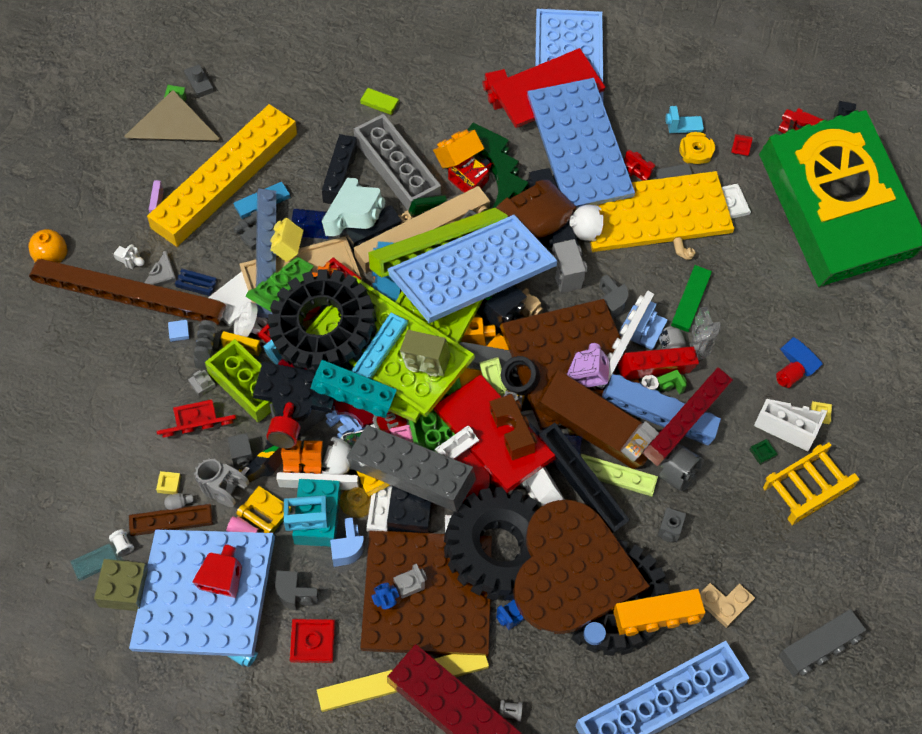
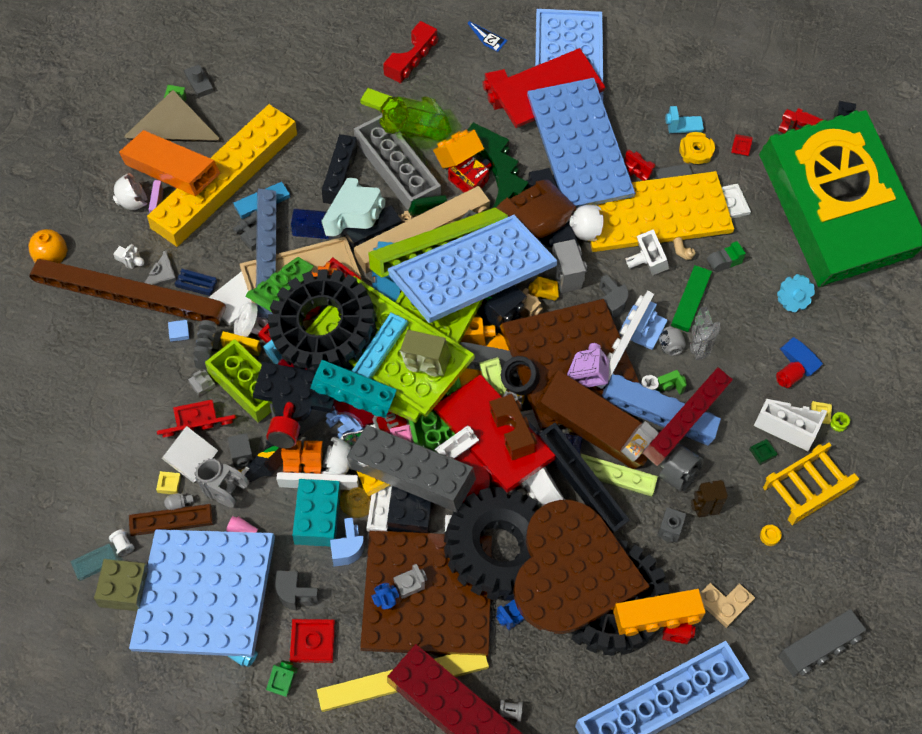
red torso [192,545,242,598] -> none
yellow plate [236,486,291,533] -> none
light yellow brick [270,218,304,262] -> none
medium azure tile [284,495,327,531] -> none
medium blue tile [584,622,606,645] -> none
red brick [617,346,699,380] -> none
none -> white cylinder [113,173,148,210]
none -> orange brick [119,130,220,197]
none -> white tile [161,426,218,483]
none -> green bracket [266,660,298,697]
none -> clear neon green brick [379,96,452,141]
none -> red arch [383,21,438,83]
none -> sticker [468,21,507,52]
none -> yellow bracket [528,276,559,301]
none -> white brick [625,229,669,276]
none -> red brick [662,622,695,645]
none -> dark brown brick [691,480,728,518]
none -> leg [707,241,746,272]
none -> yellow tile [760,525,781,546]
none -> medium azure plant [777,274,815,312]
none -> lime bush [830,412,850,432]

